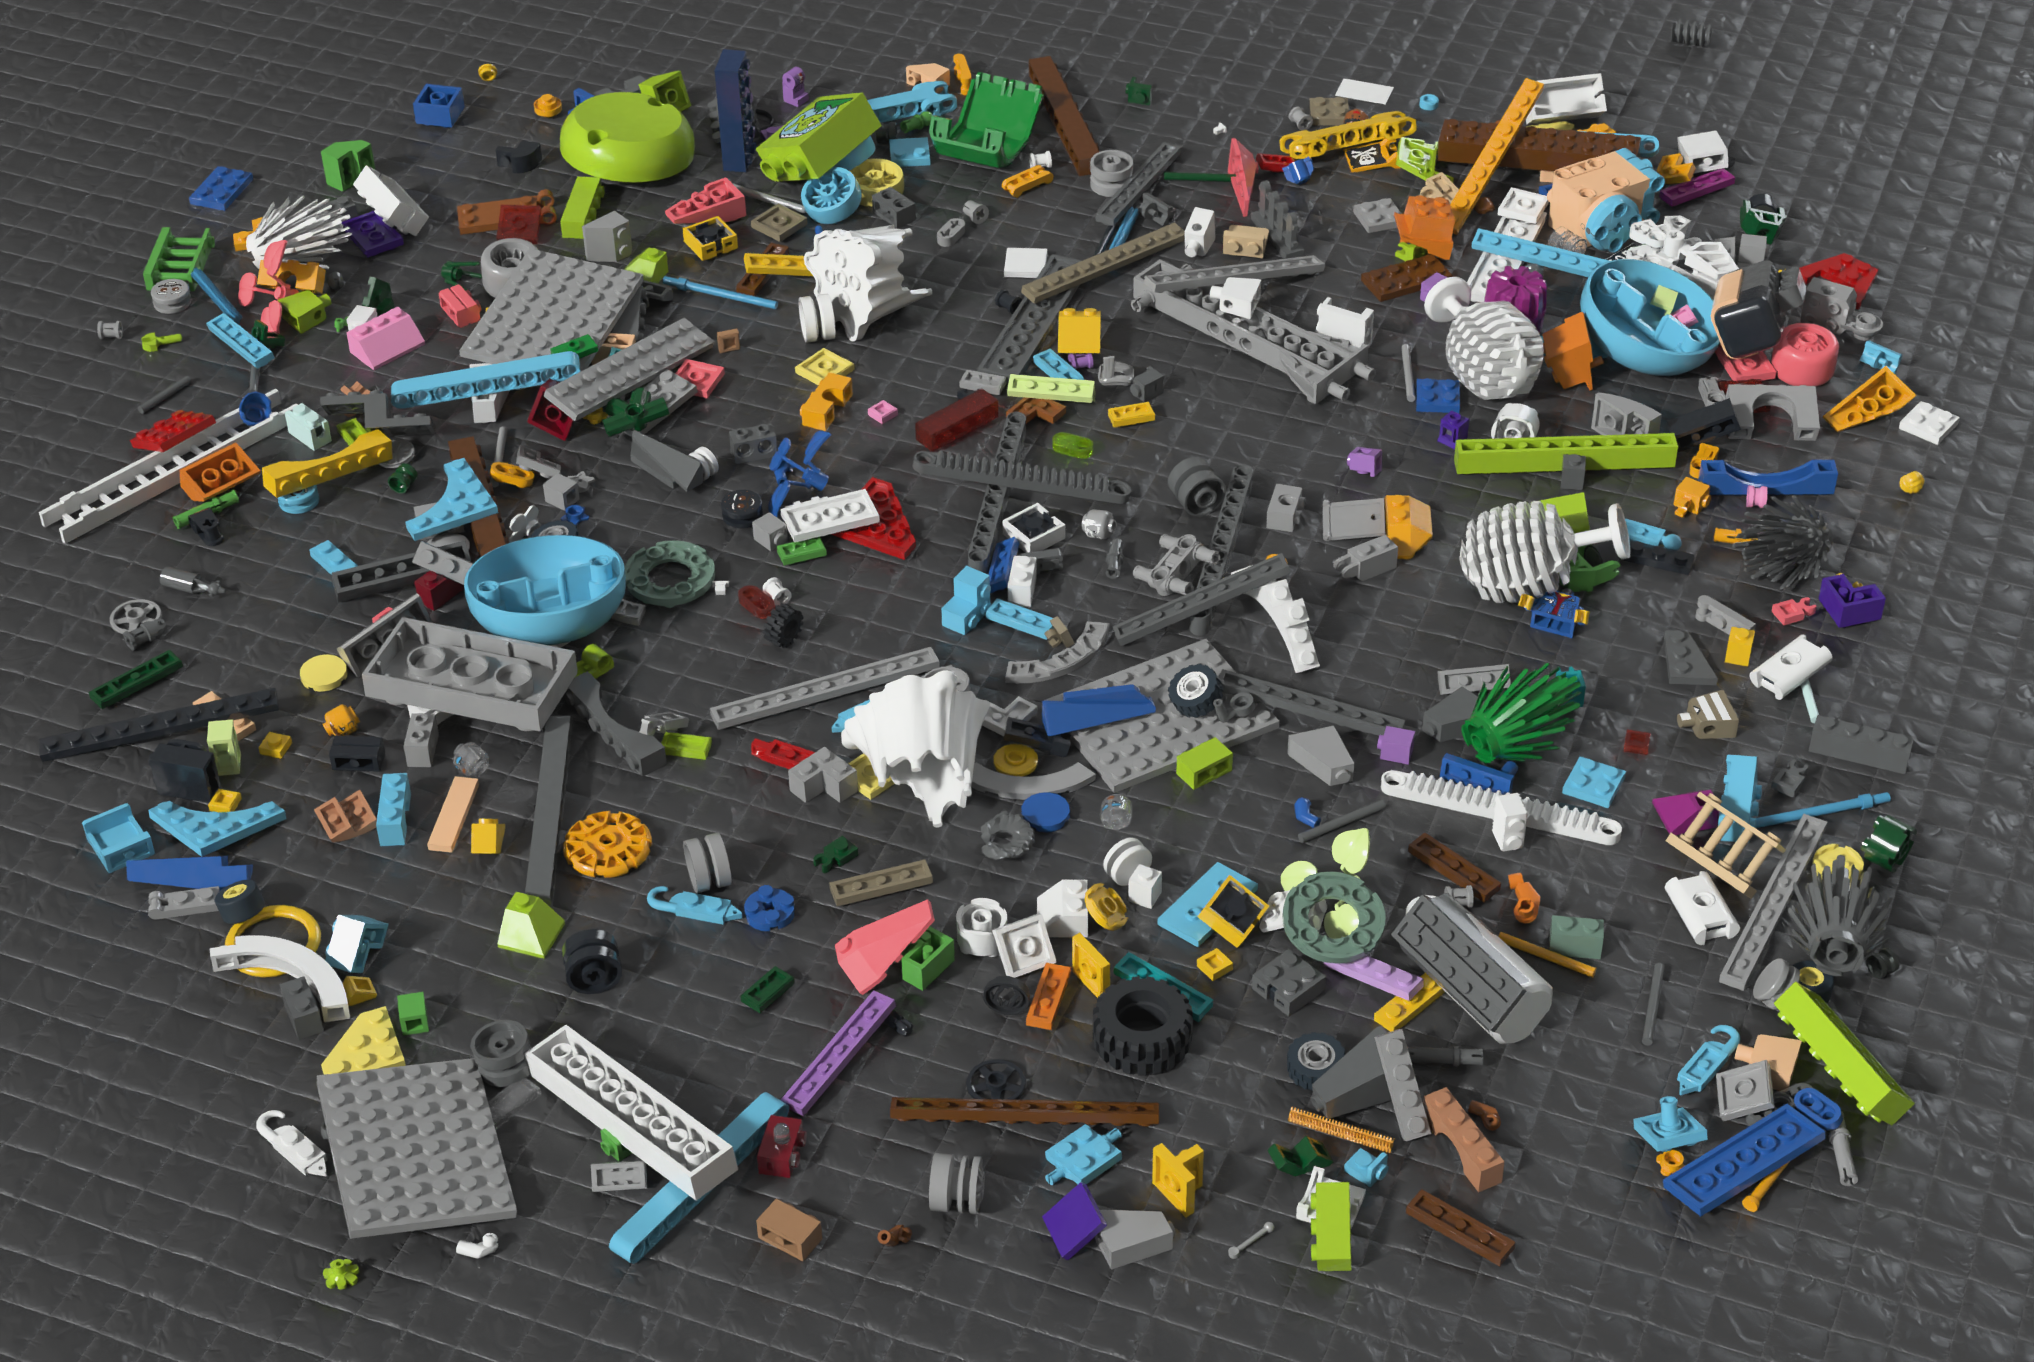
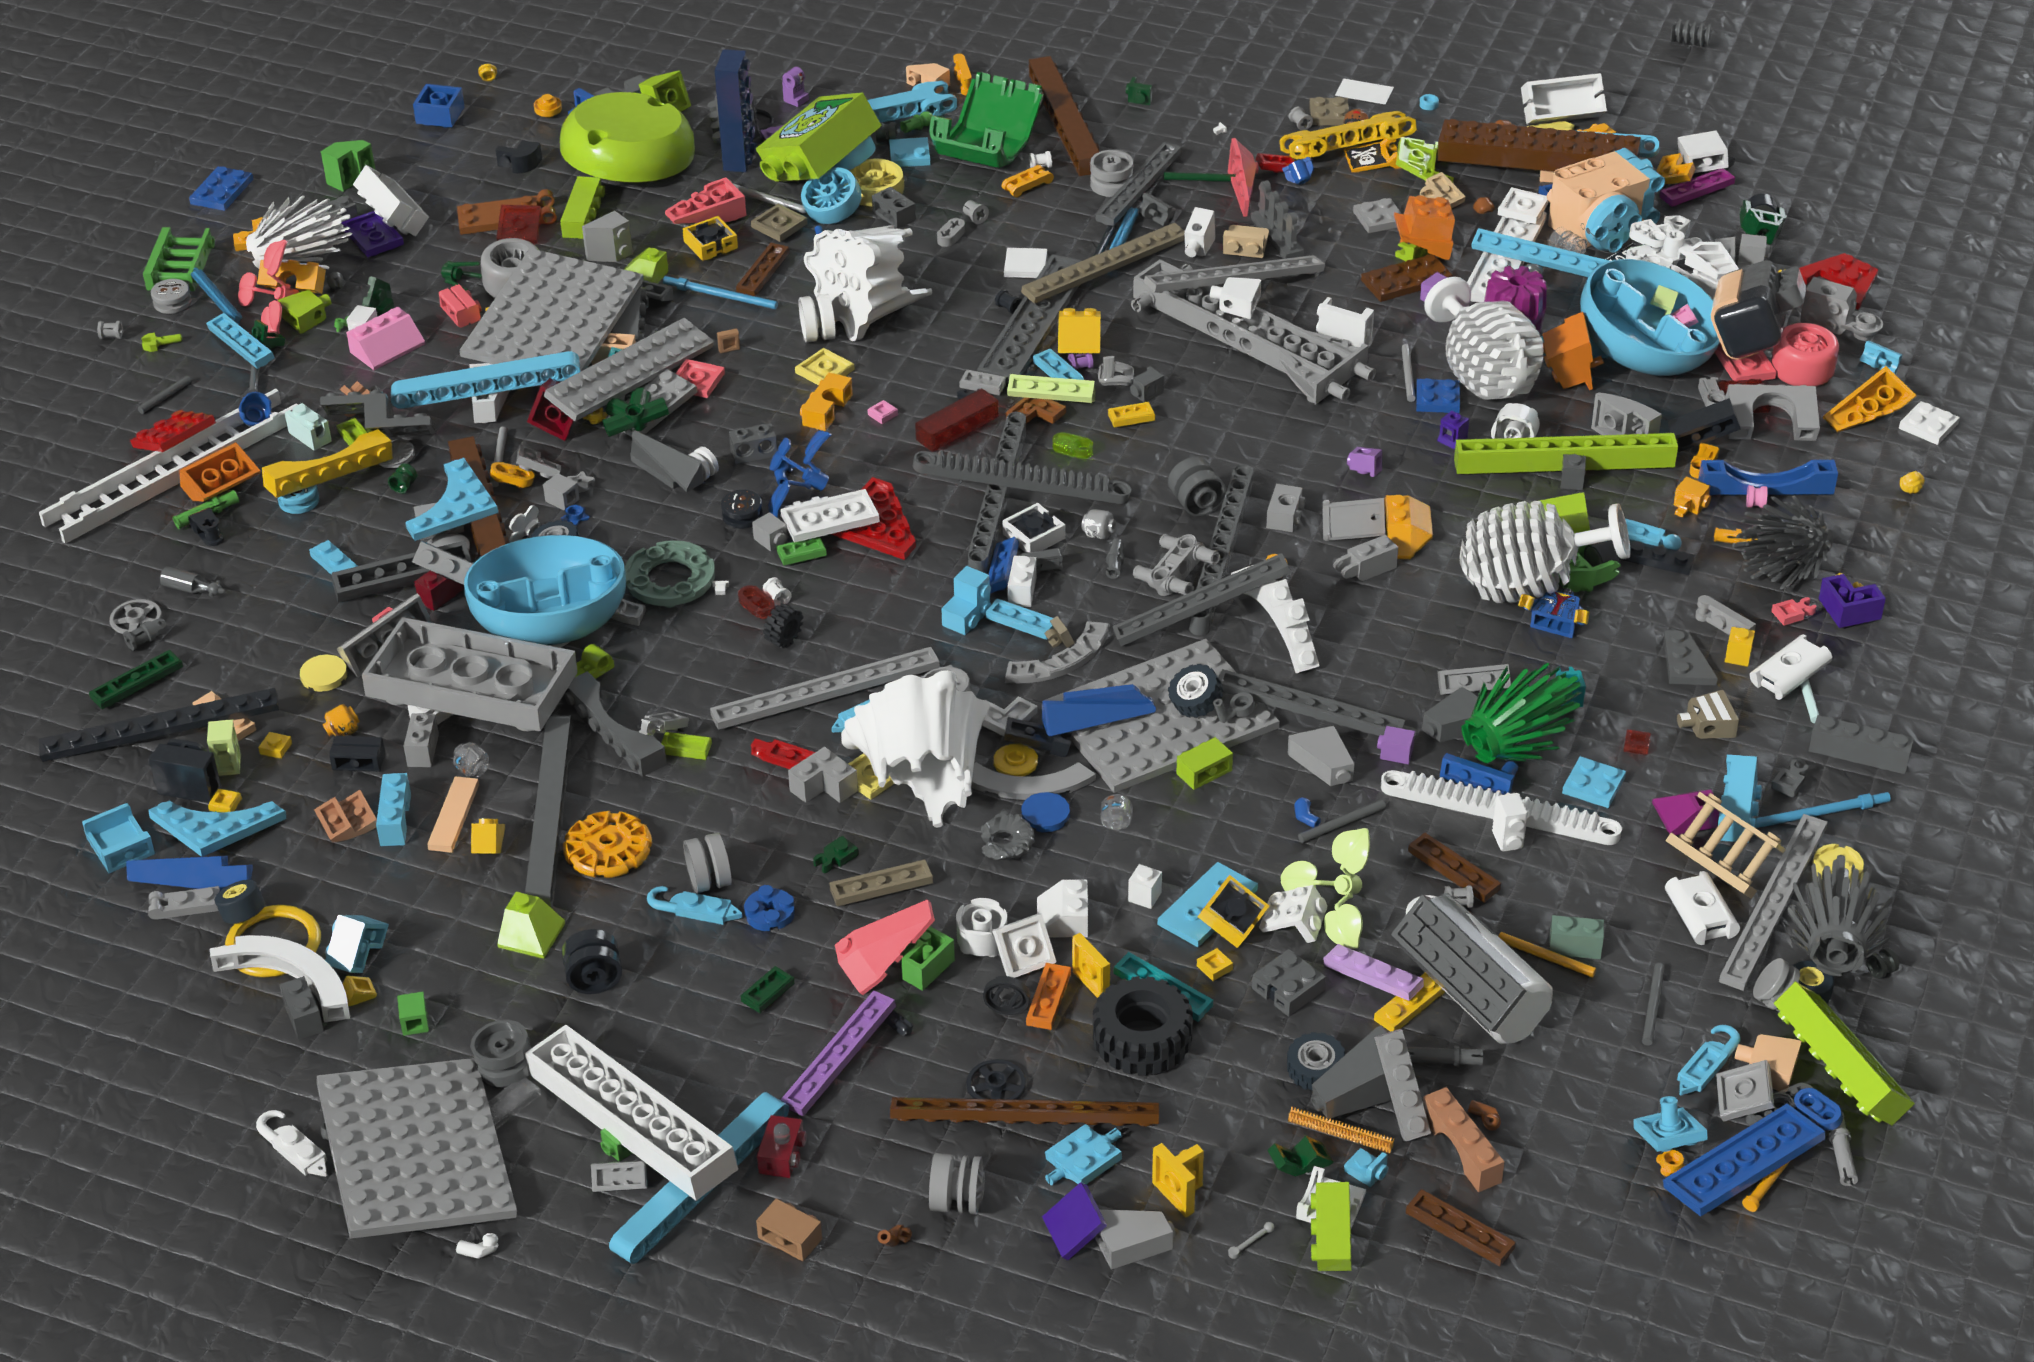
light yellow plate [321,1006,406,1075] -> none
lime plant [323,1259,359,1290] -> none
green plate [550,334,598,359] -> none
yellow plate [744,253,813,276] -> none
yellow tile [1085,883,1128,931] -> none
white head [1104,838,1152,886] -> none
sand green plate [1282,872,1386,963] -> none
light orange plate [1450,78,1544,235] -> none
orange arm [1508,873,1540,924] -> none
dark green brick [1861,815,1917,873] -> none

